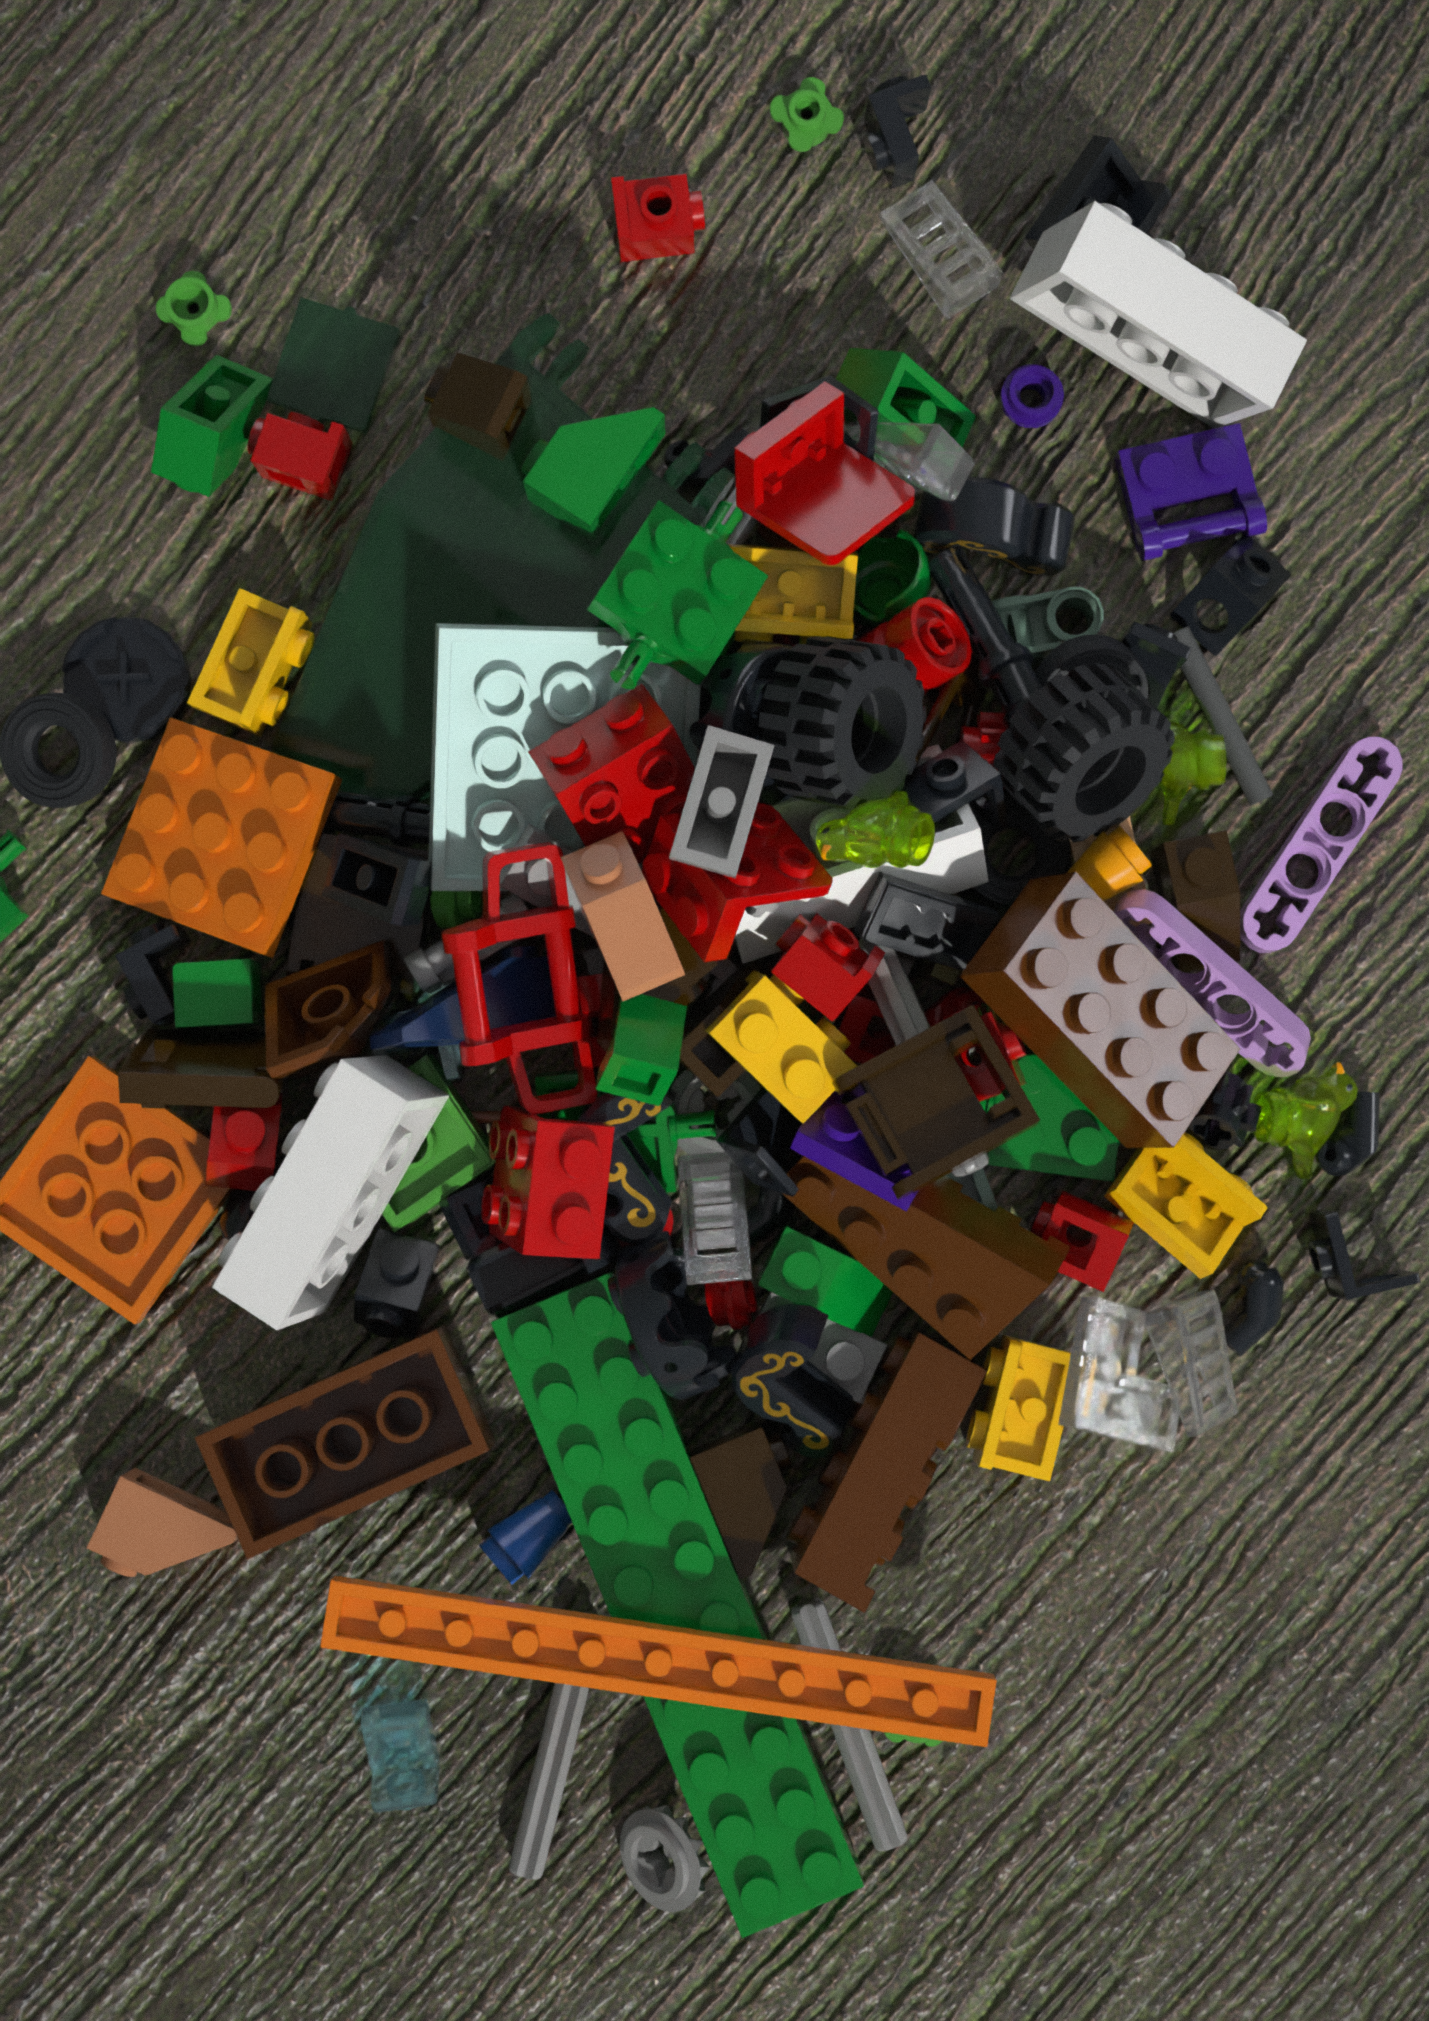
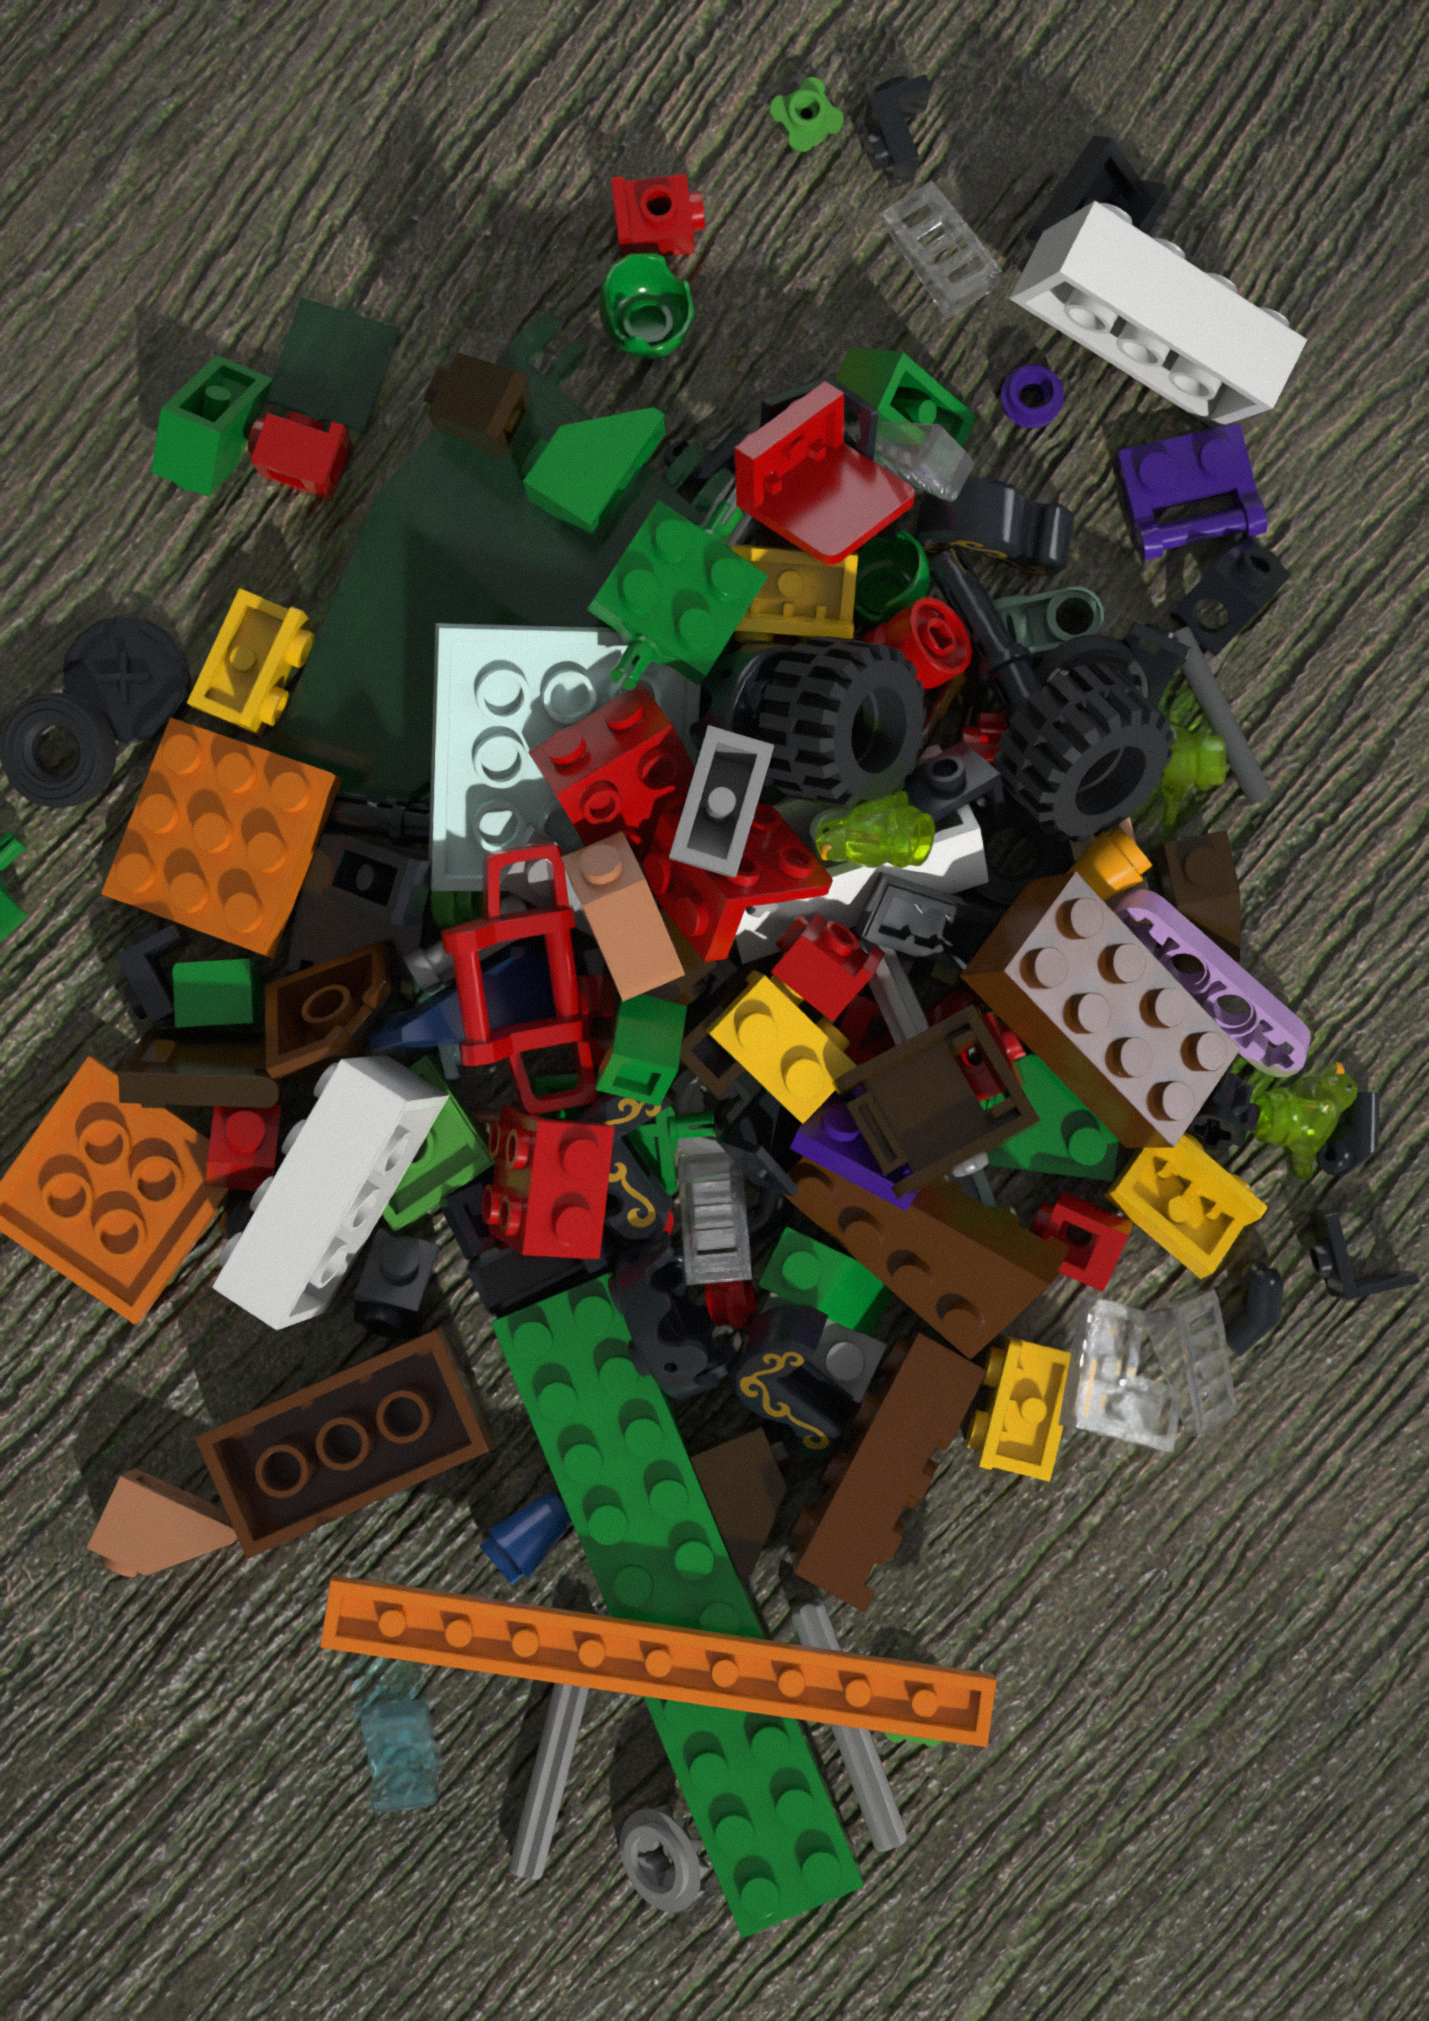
bright green plate [156,271,232,347] -> none
lavender beam [1240,737,1403,953] -> none
none -> green hair [599,253,695,359]

